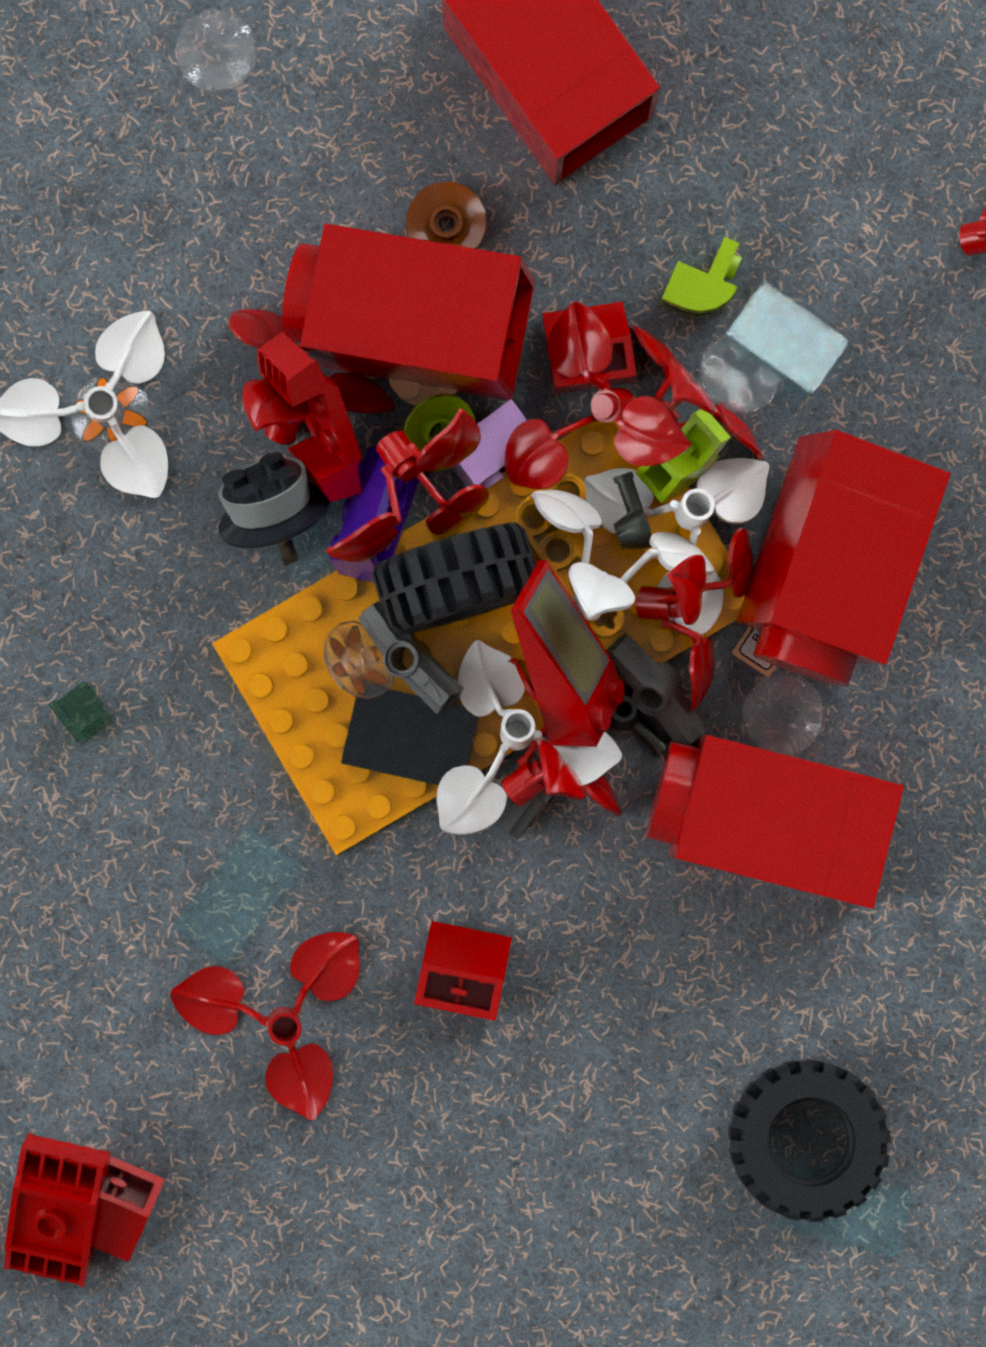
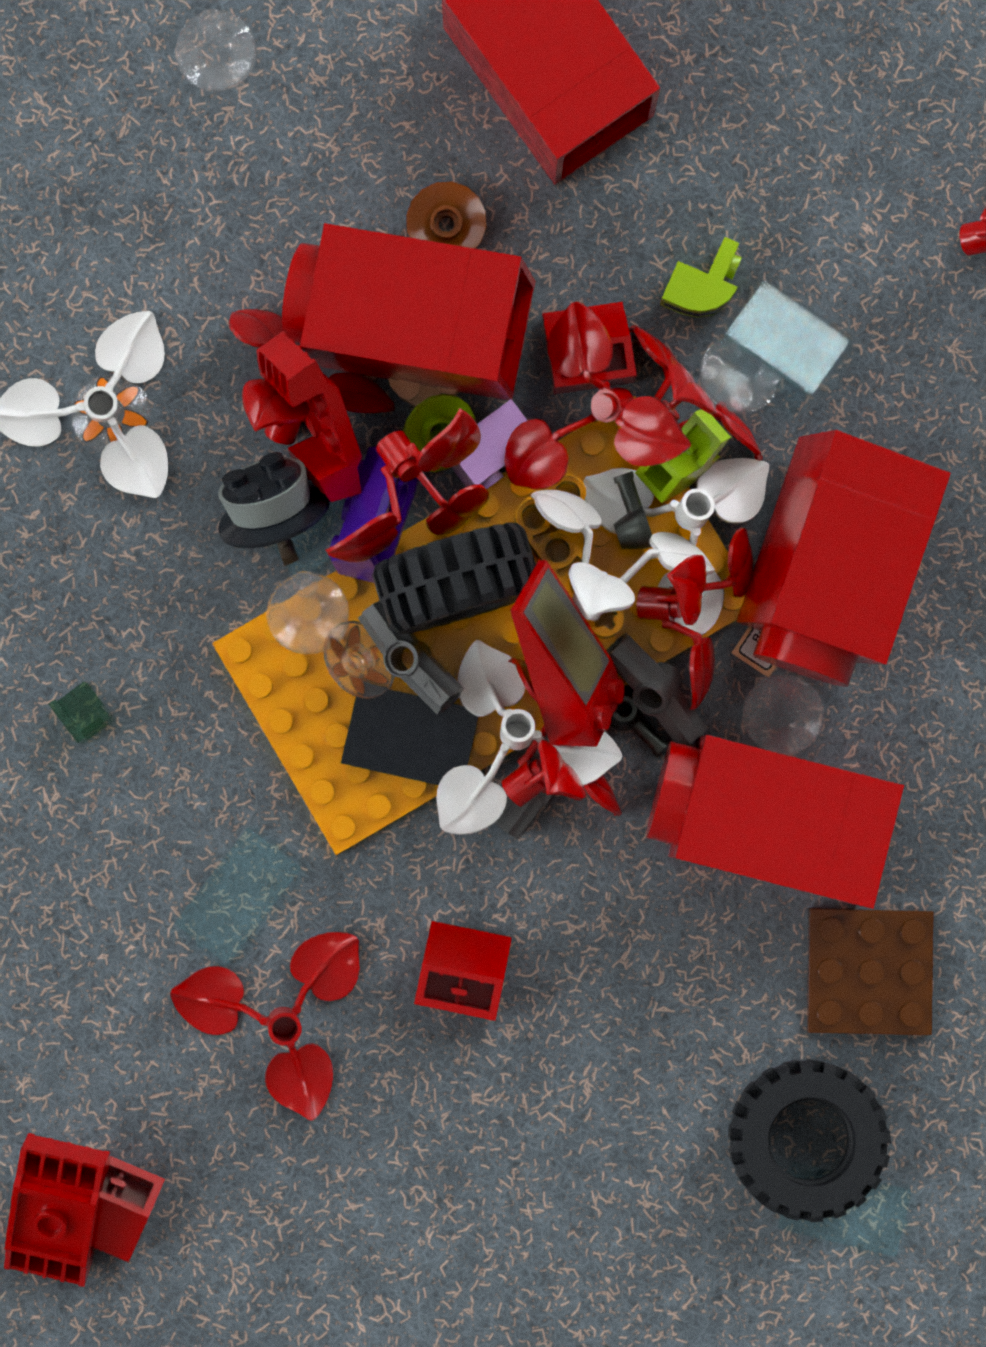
none -> clear dish [266,571,349,654]
none -> reddish brown plate [807,908,934,1035]

